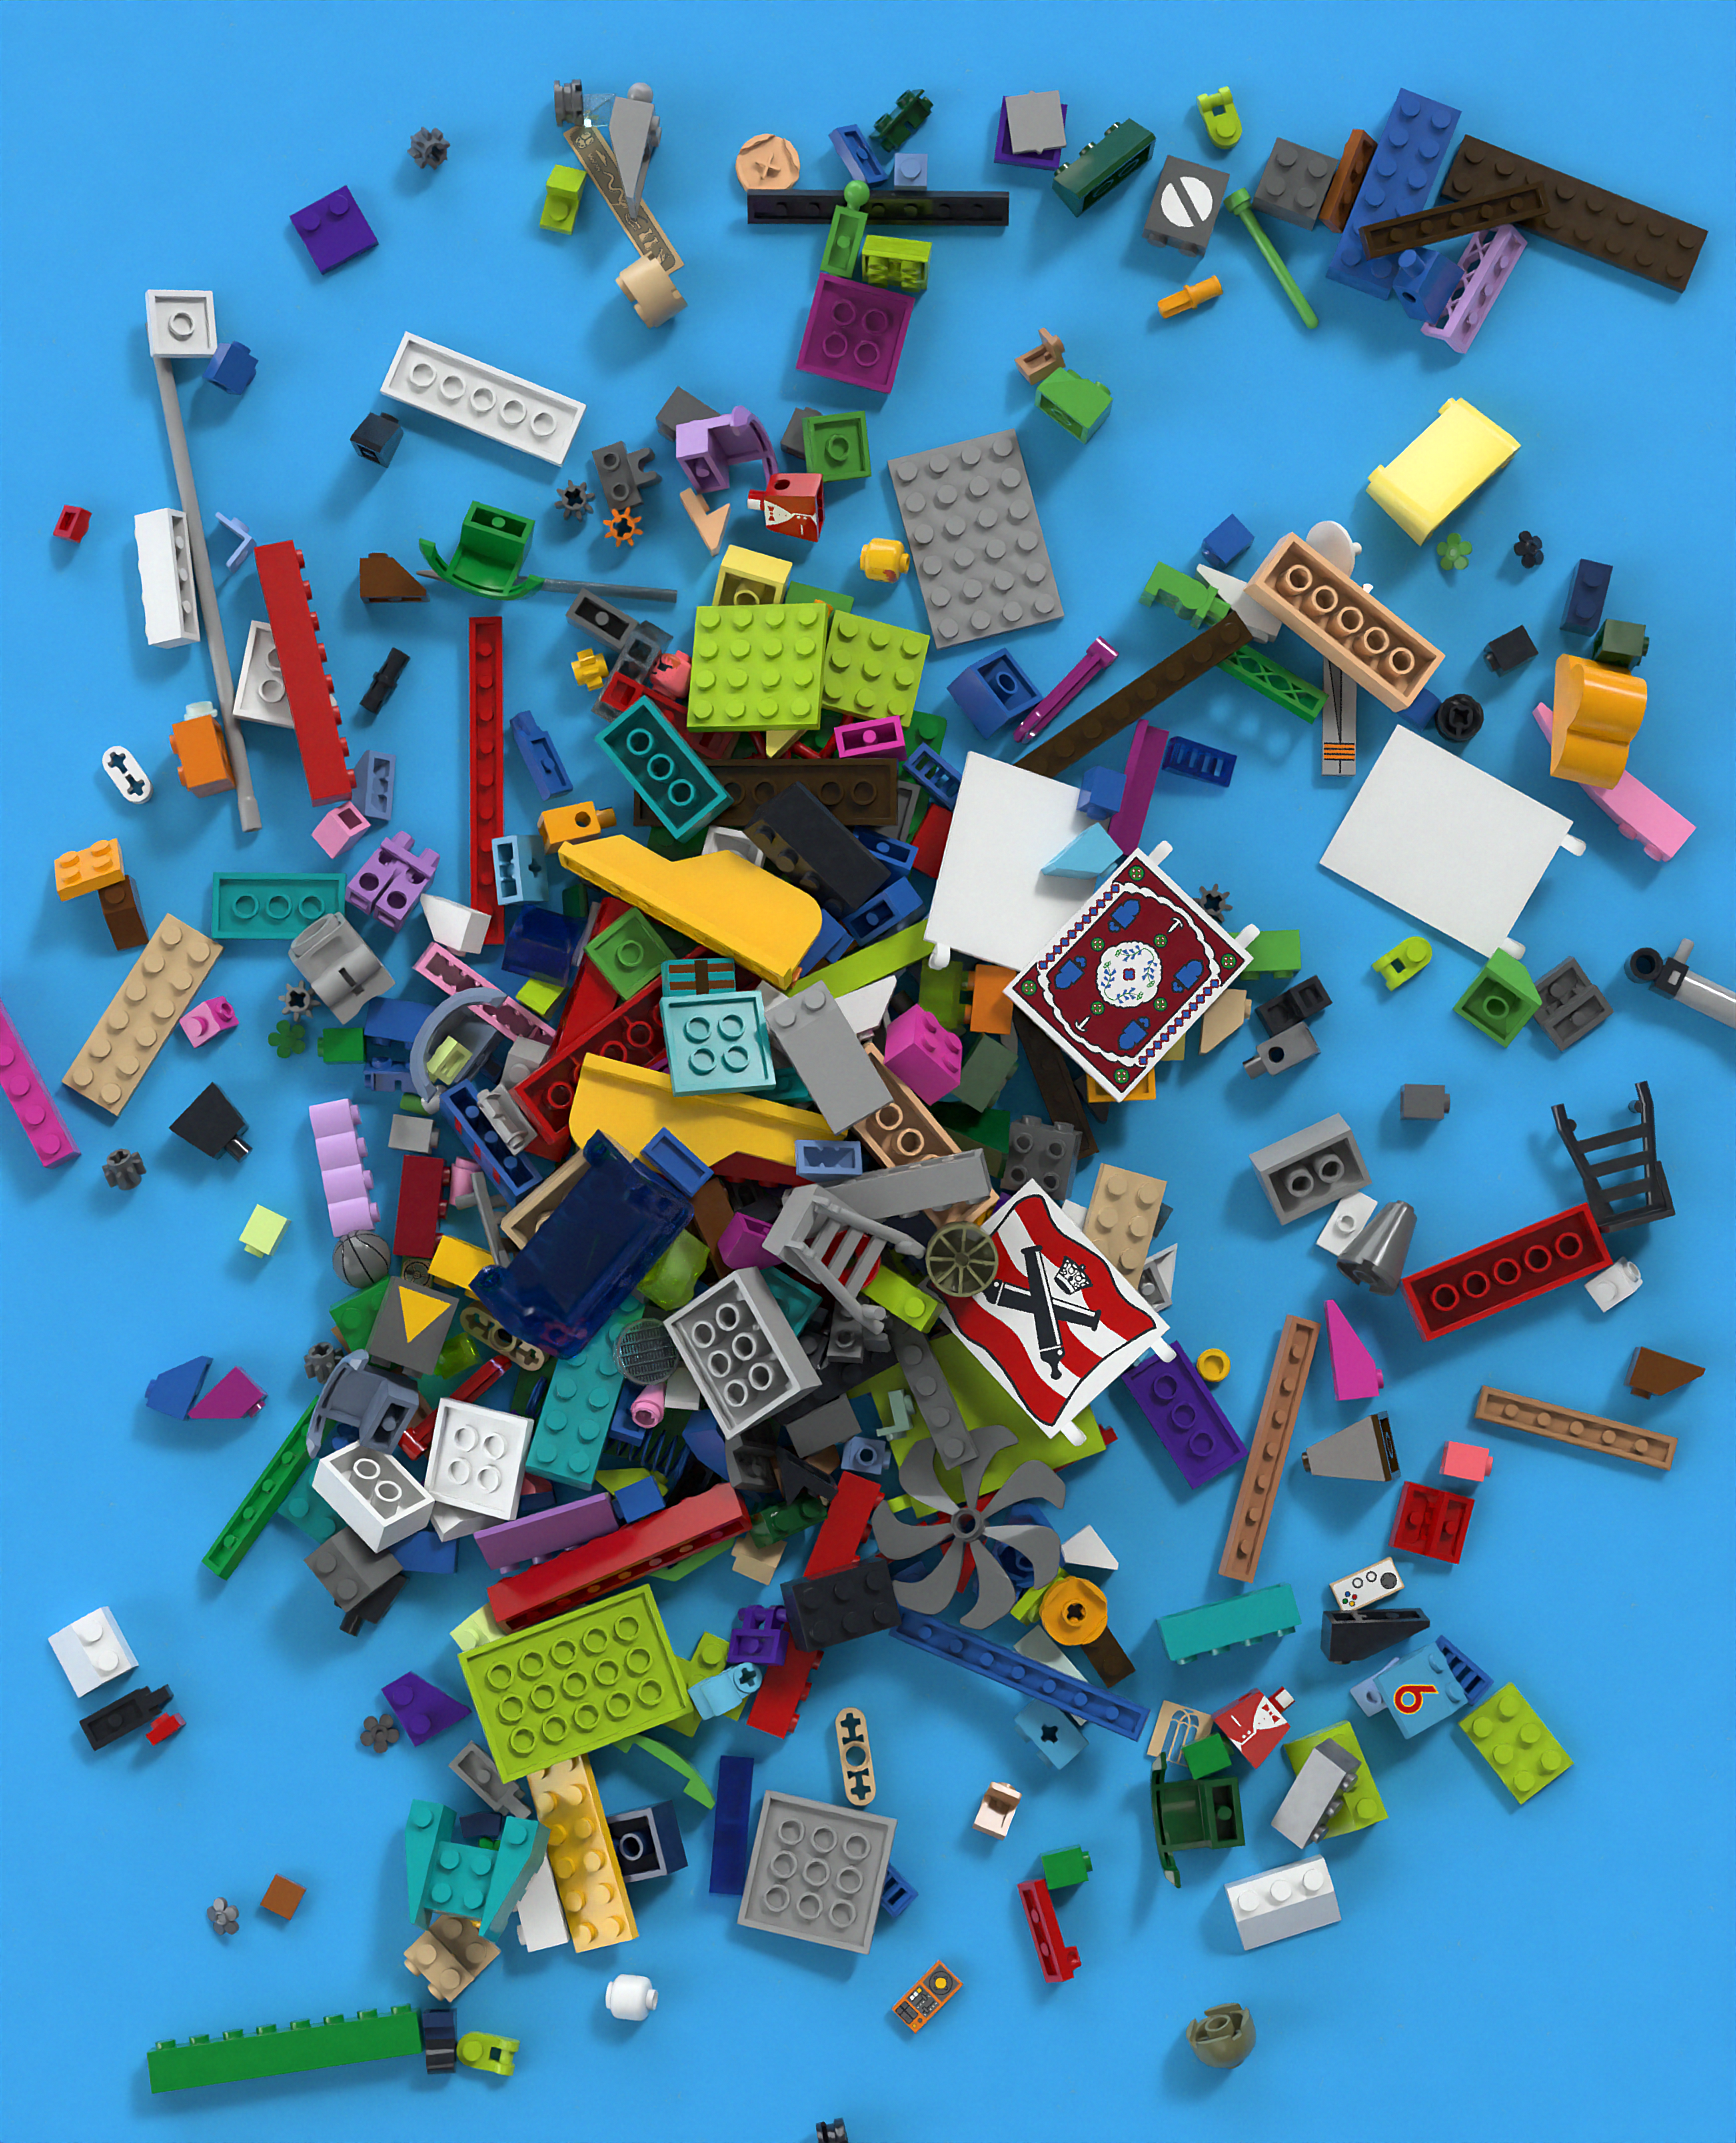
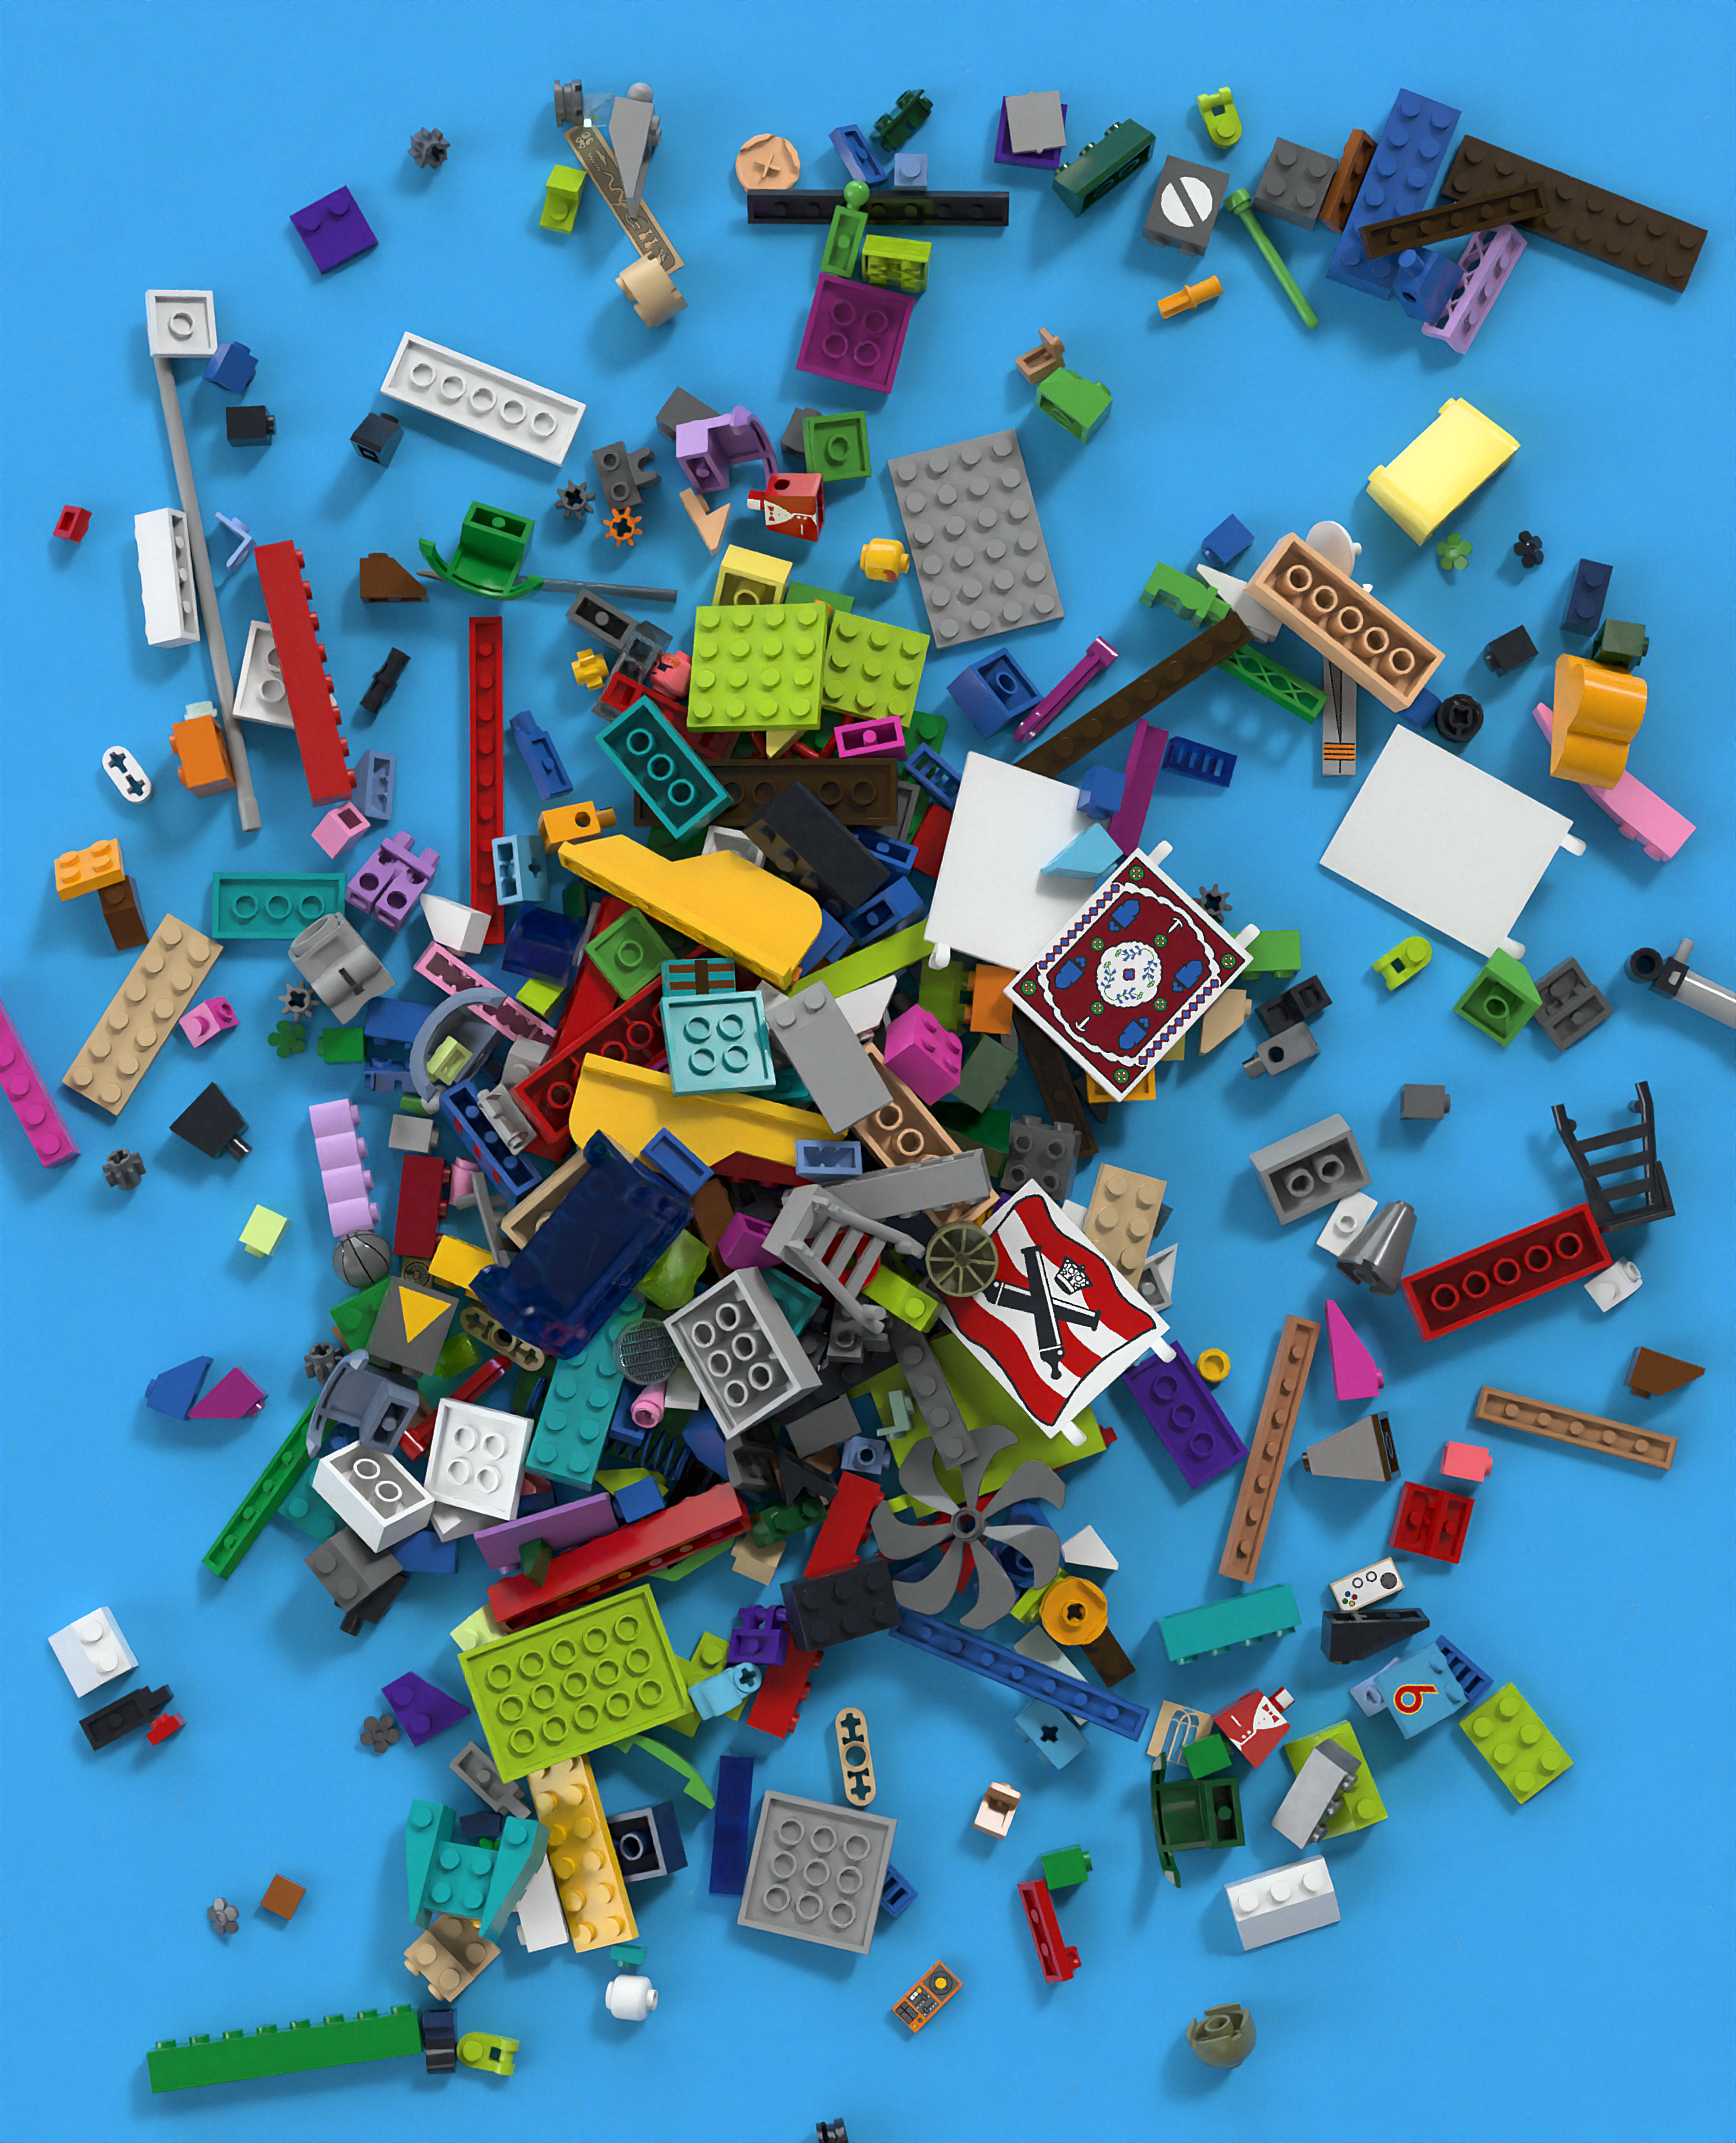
none -> black brick [226,405,276,447]
none -> dark green slope [518,1538,553,1588]
none -> teal plate [609,1942,647,1969]

